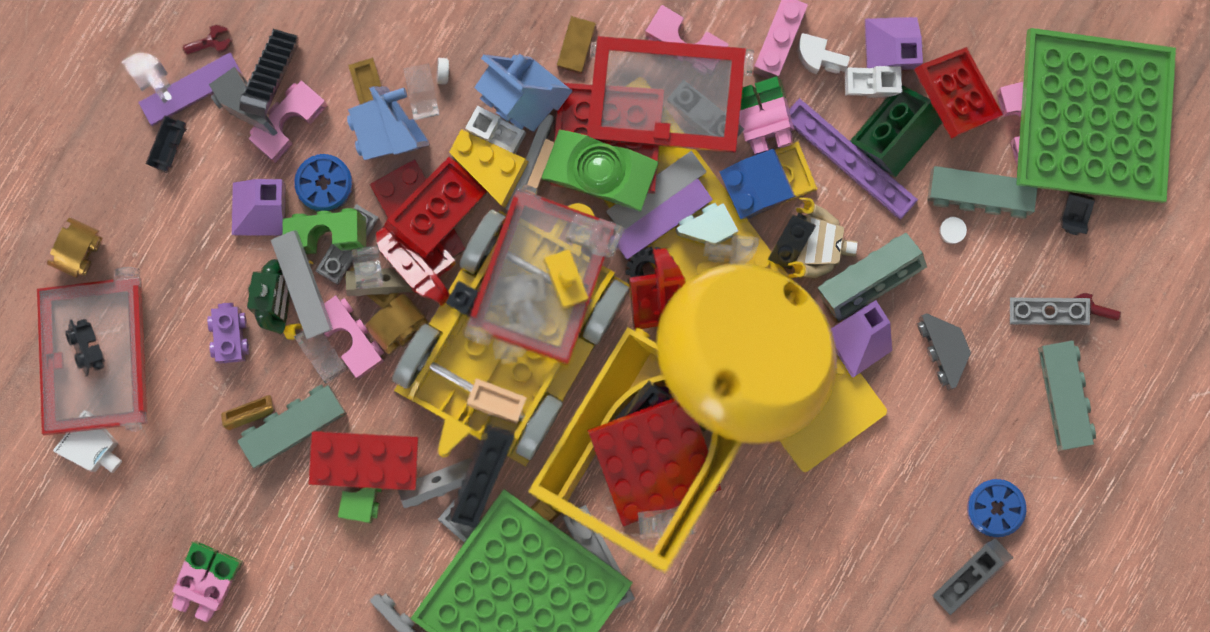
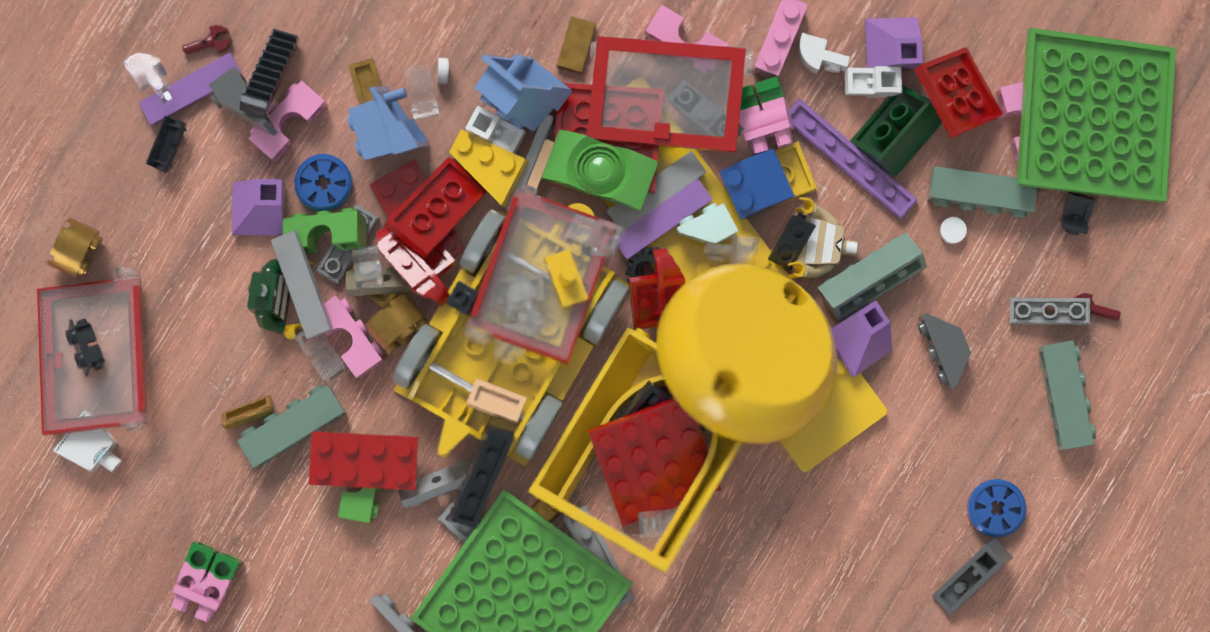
medium lavender brick [207,303,249,364] -> none

